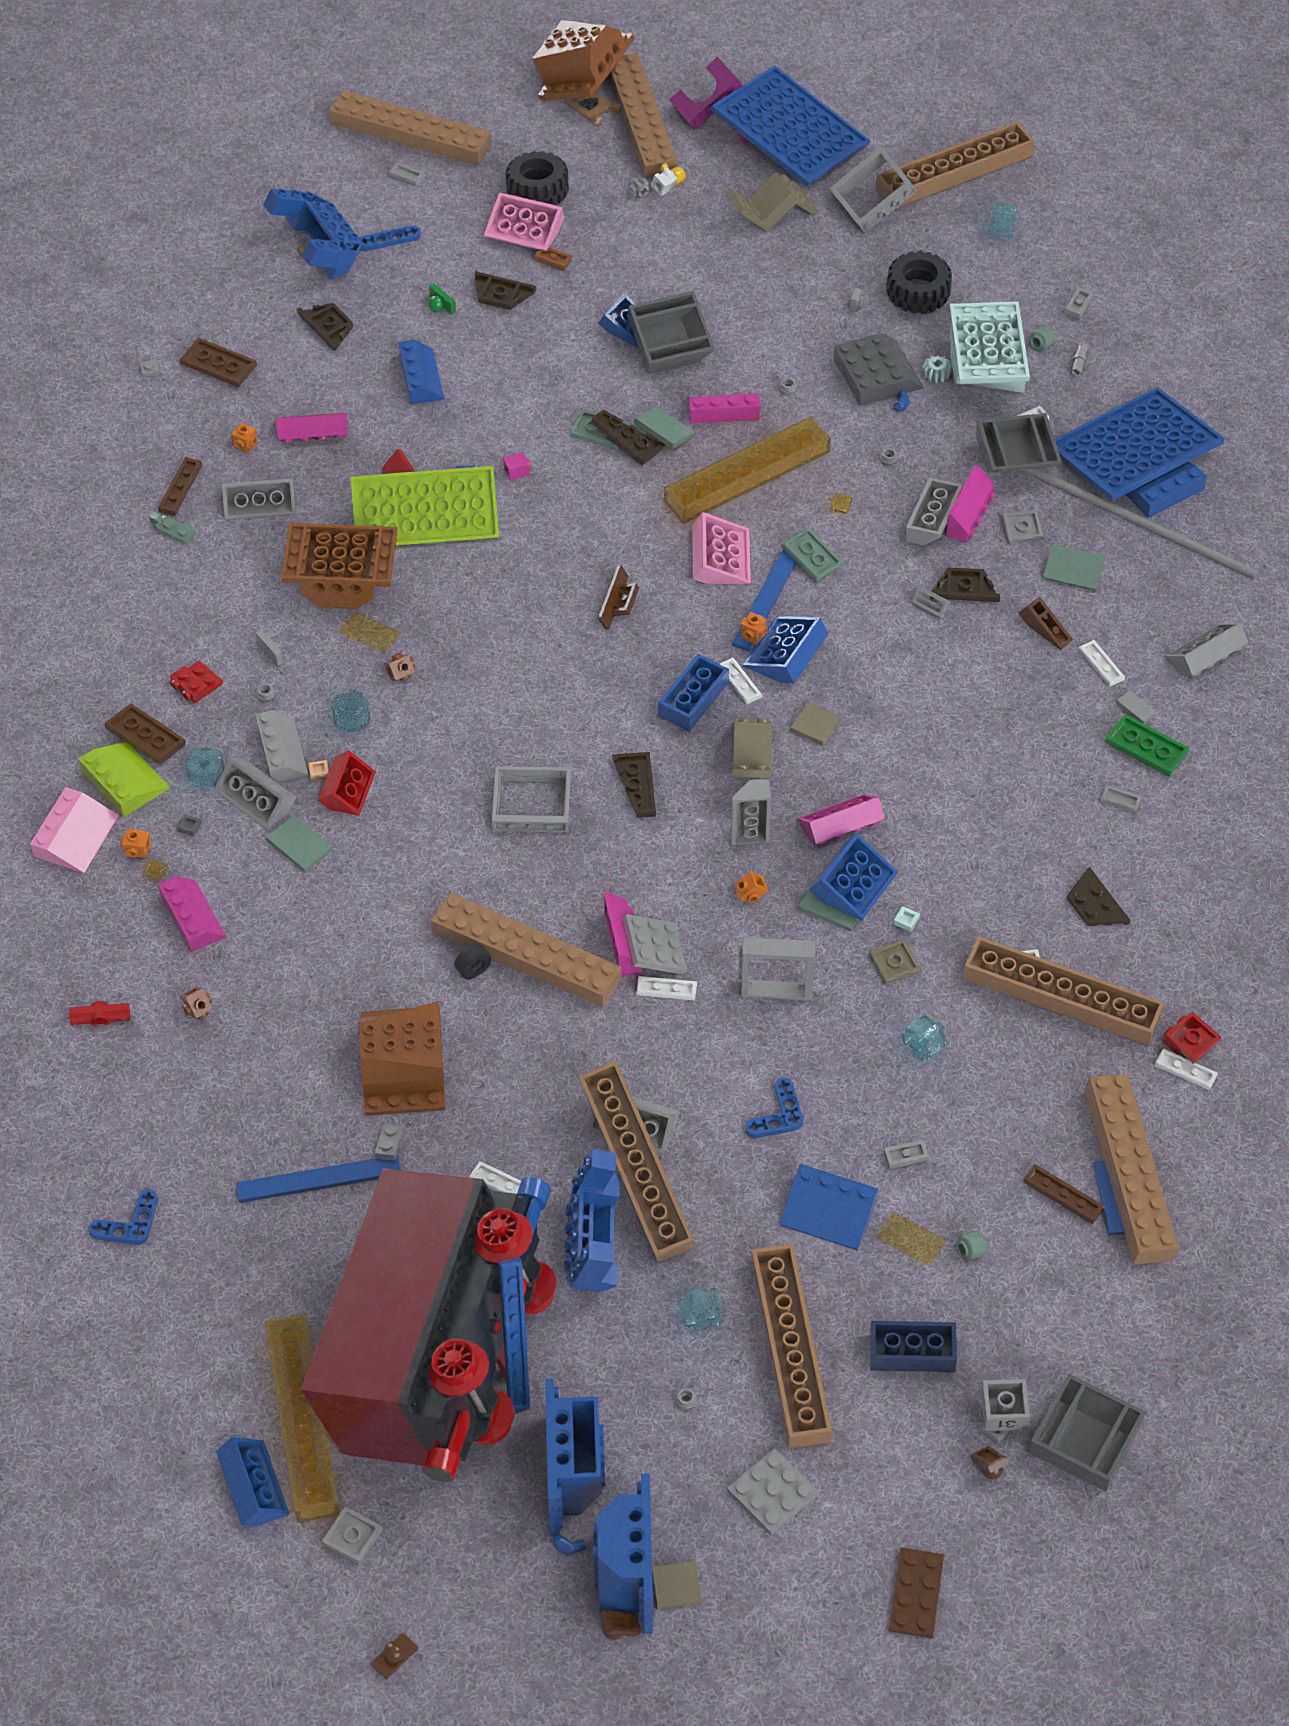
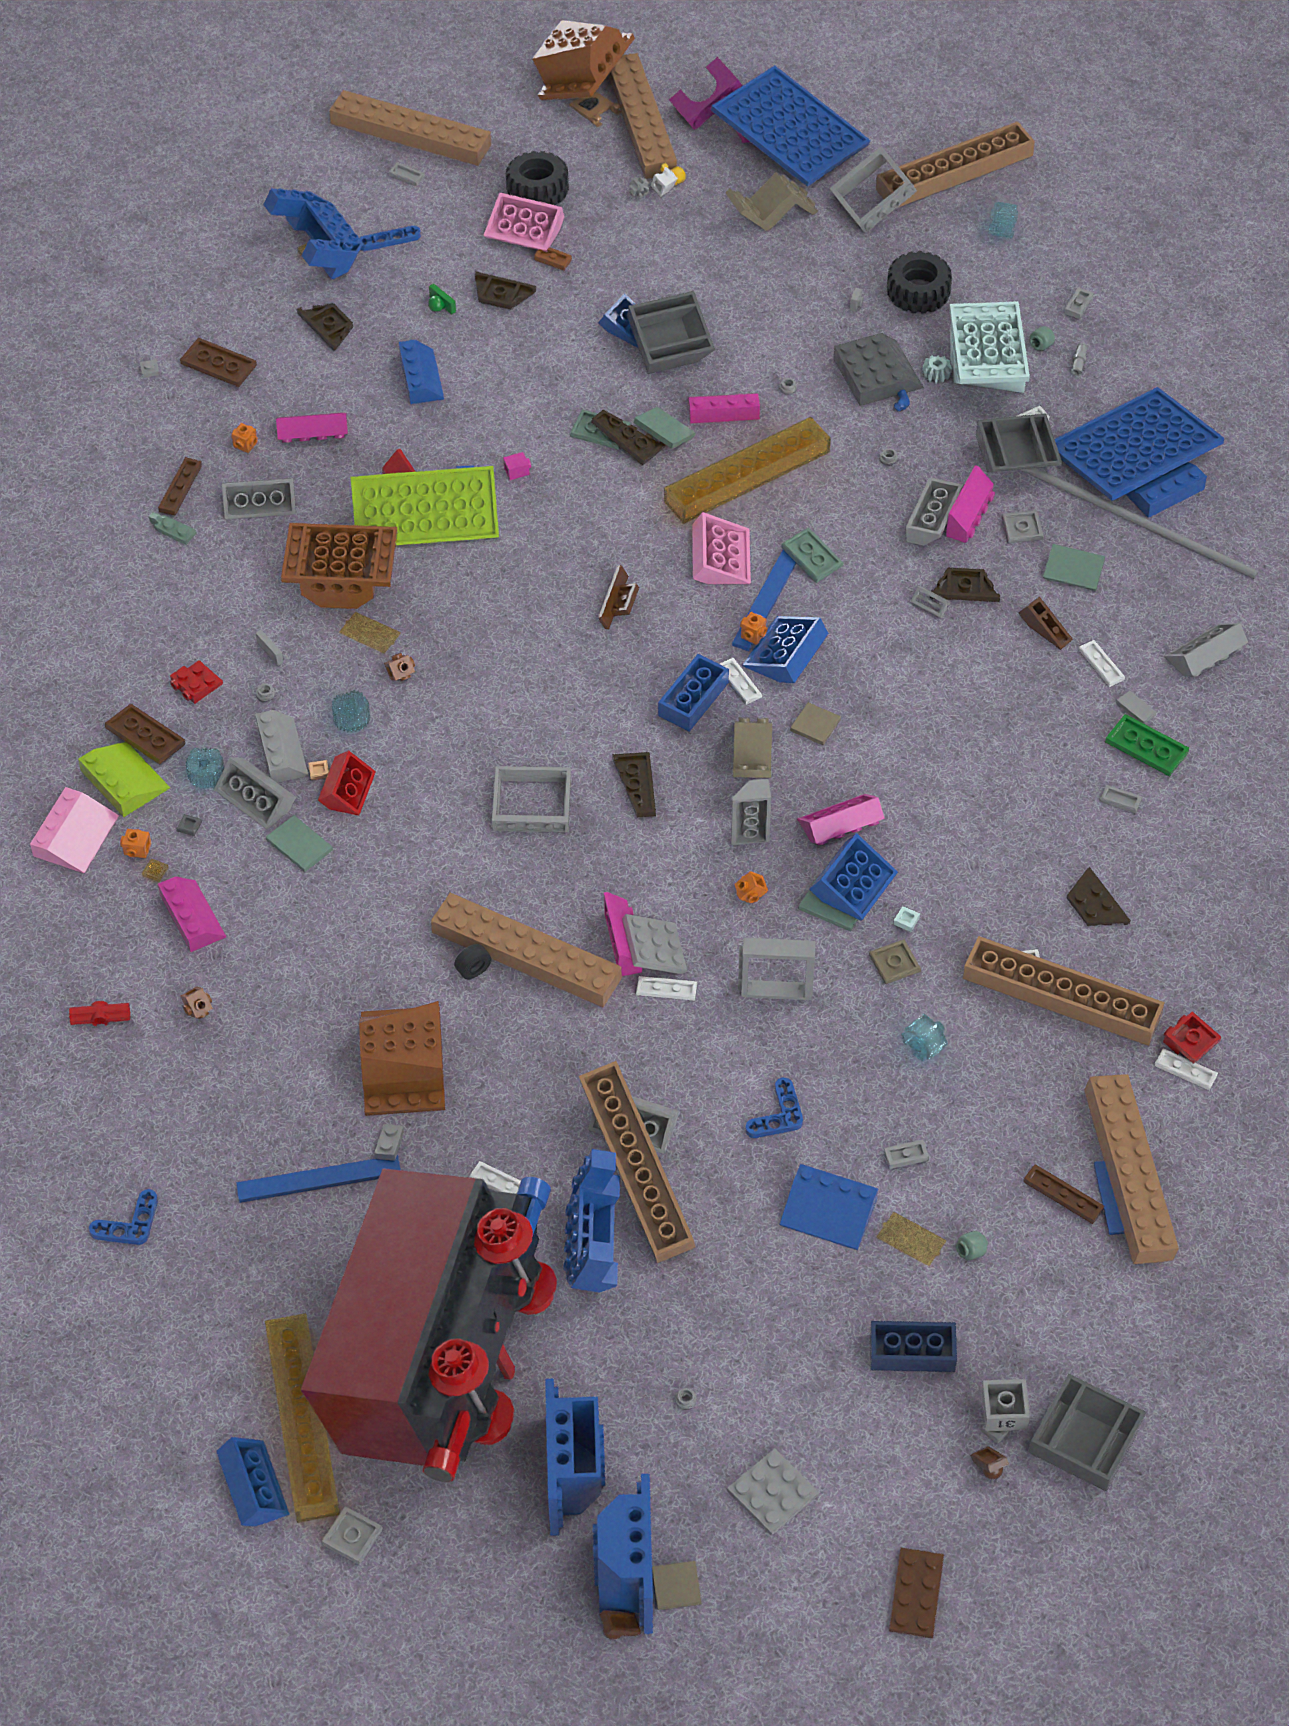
reddish brown tile [371,1632,418,1680] -> none
blue tile [499,1257,530,1412] -> none
blue arm [553,1534,586,1555] -> none
clear light blue brick [678,1287,724,1332] -> none
medium nougat brick [751,1244,832,1449] -> none
clear yellow plate [830,493,853,514] -> none

